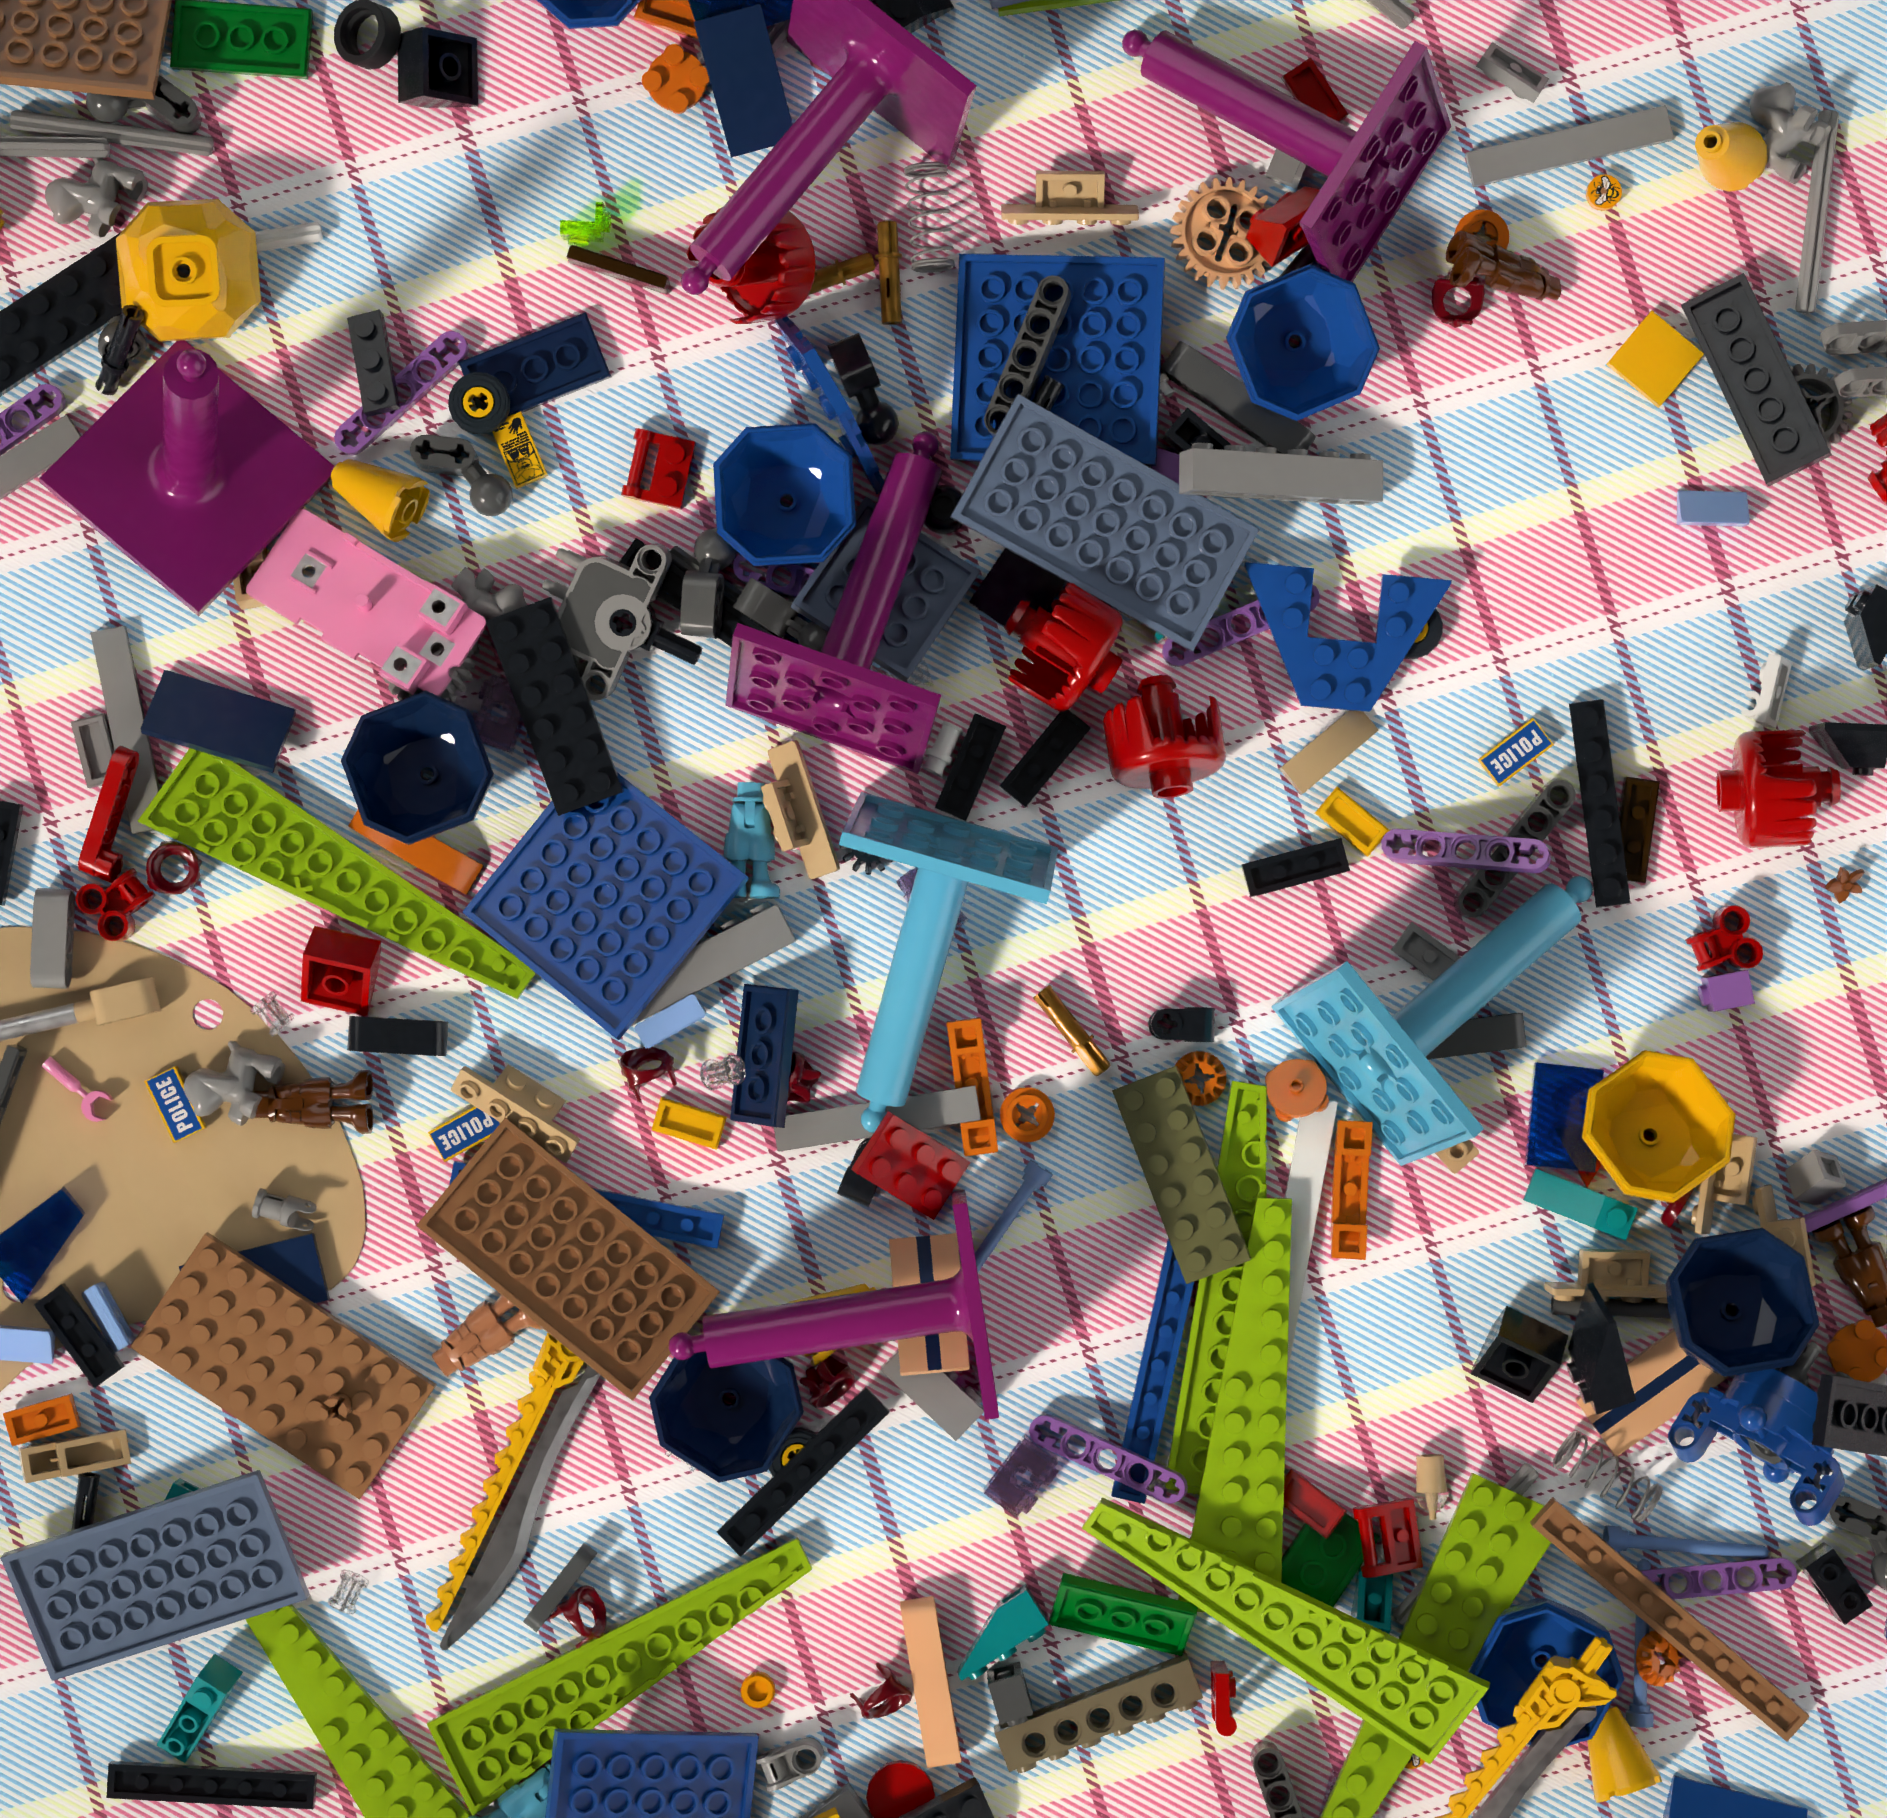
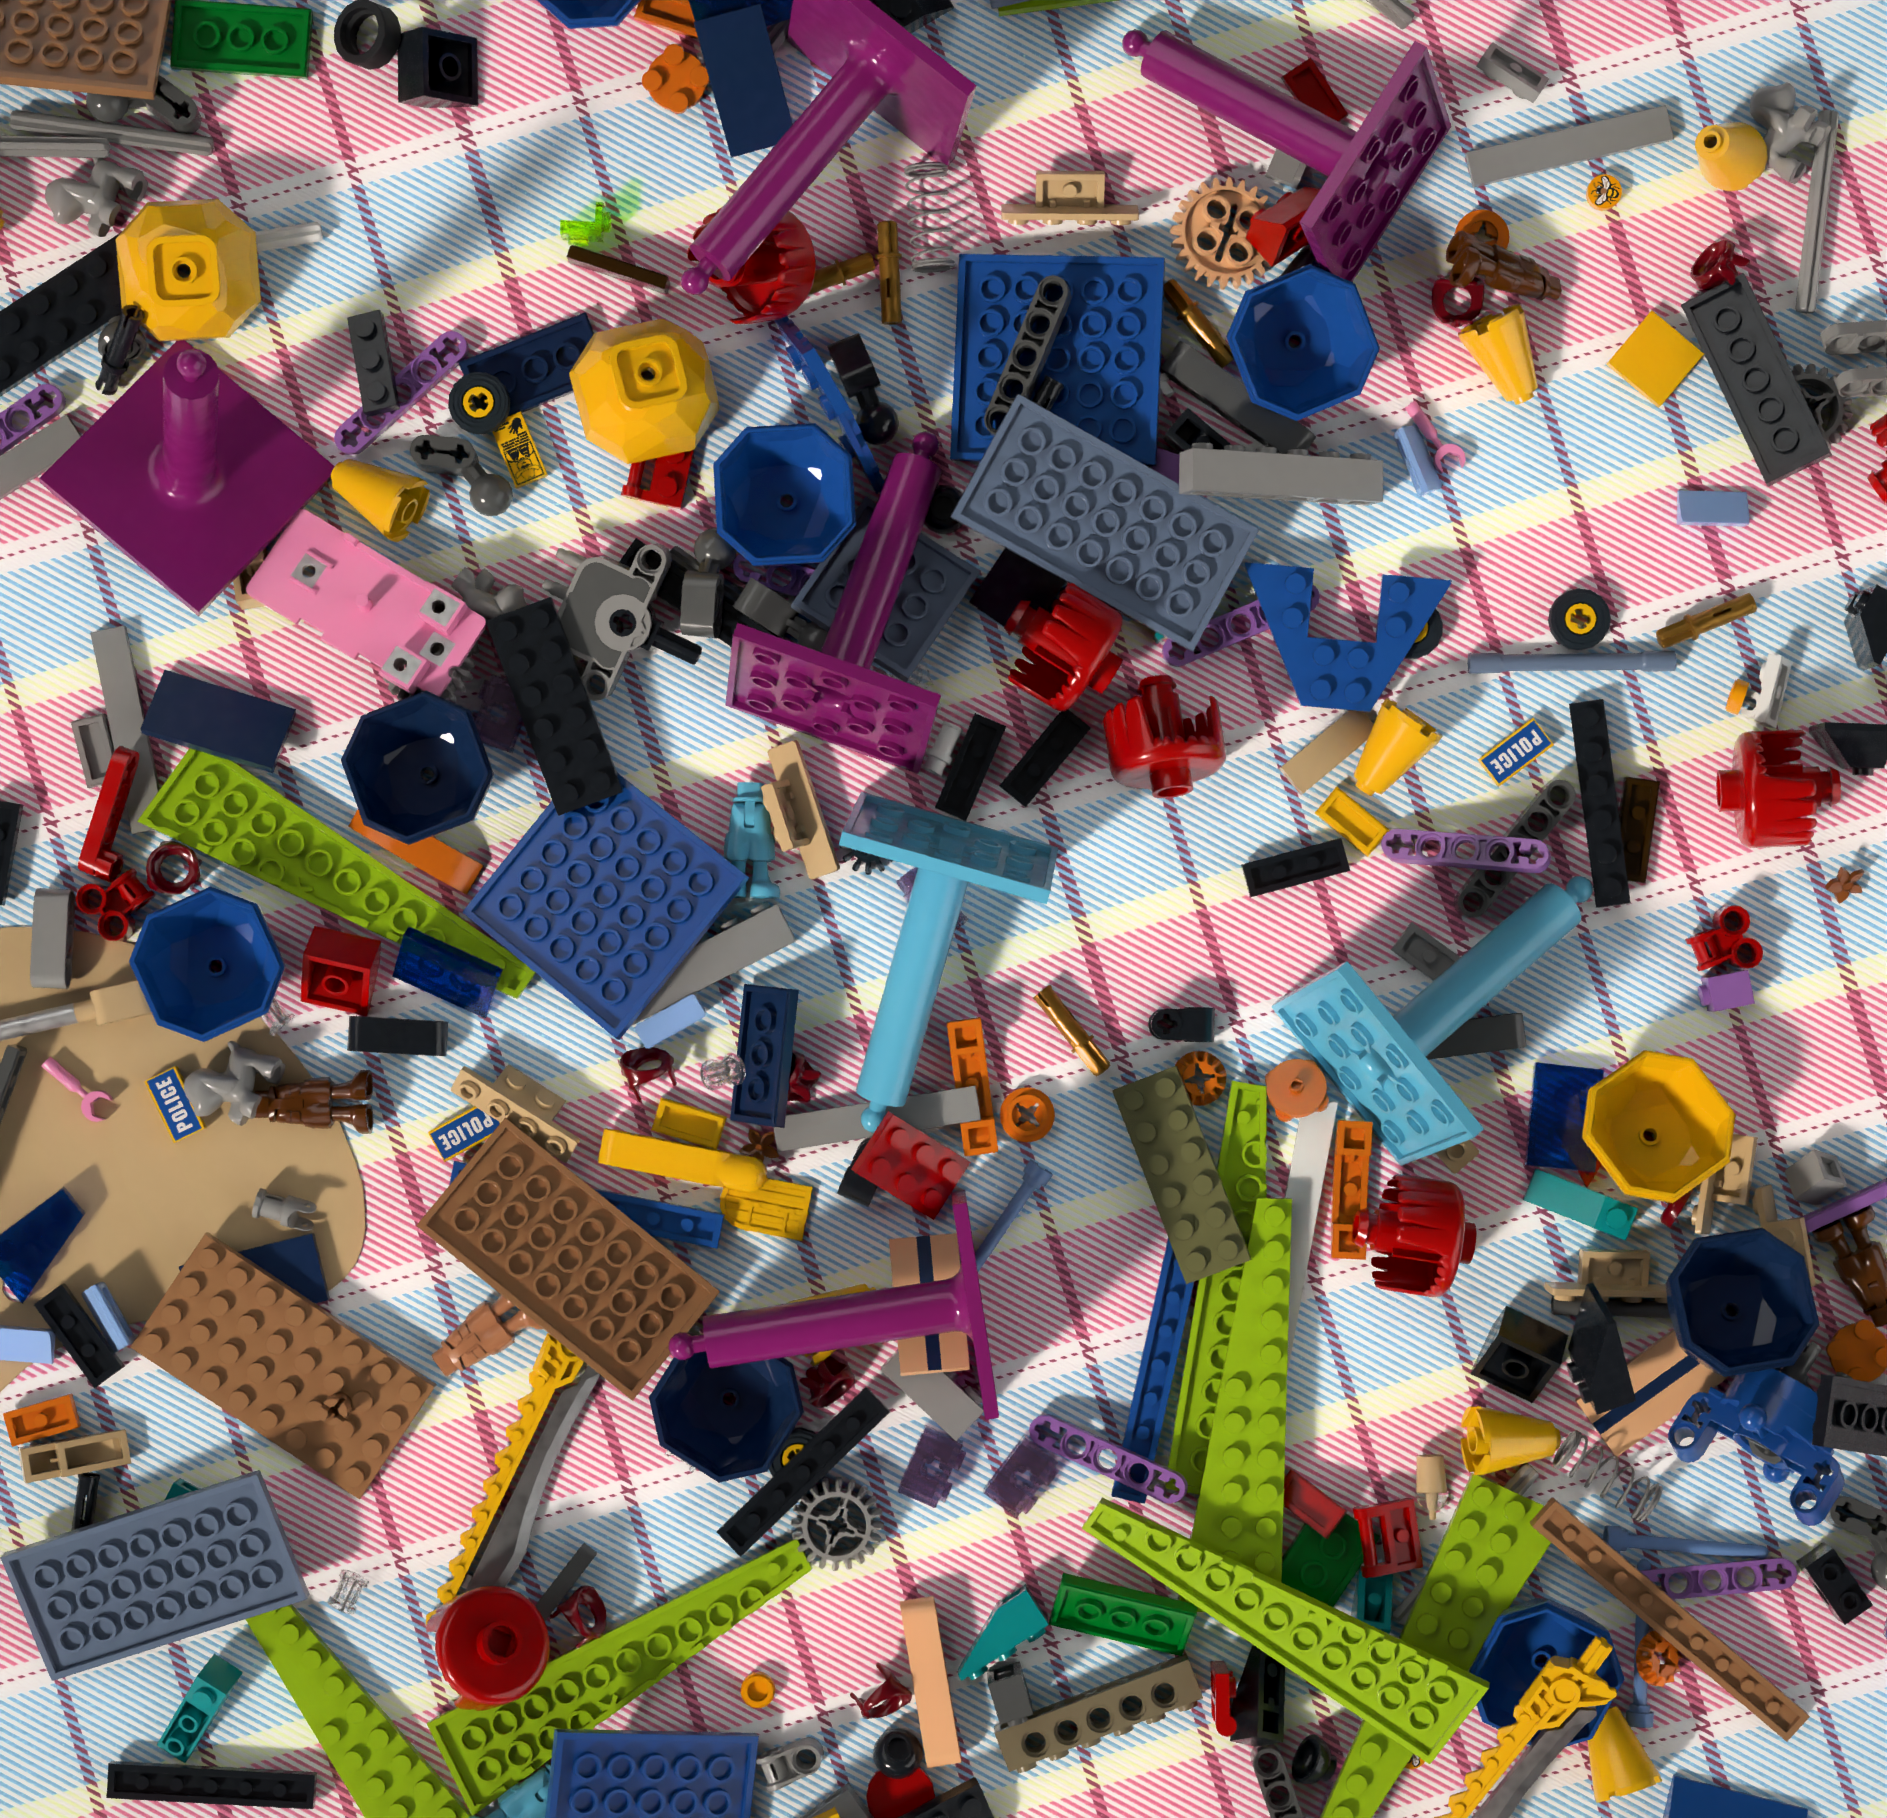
none -> blue rock [129,886,286,1042]
none -> clear blue tile [392,926,503,1019]
none -> red piece [426,1586,550,1711]
none -> yellow rock [569,319,720,464]
none -> yellow piece [597,1128,768,1192]
none -> yellow window [720,1178,813,1241]
none -> dark orange plant [739,1128,780,1162]
none -> light grey gear [791,1476,884,1571]
none -> black piece [873,1728,923,1779]
none -> clear purple brick [897,1424,966,1508]
none -> pearl gold axle [1164,279,1234,368]
none -> black slope [1230,1644,1286,1747]
none -> black piece [1292,1734,1337,1784]
none -> red piece [1352,1174,1477,1297]
none -> yellow cone [1353,698,1443,796]
none -> light blue slope [1393,425,1442,497]
none -> bright pink piece [1405,400,1466,474]
none -> yellow cone [1458,304,1538,405]
none -> yellow cone [1460,1406,1561,1476]
none -> sand blue piece [1467,651,1676,674]
none -> black bush [1548,588,1611,650]
none -> pearl gold axle [1656,593,1757,649]
none -> dark red piece [1690,240,1750,291]
none -> light orange tile [1725,679,1749,715]

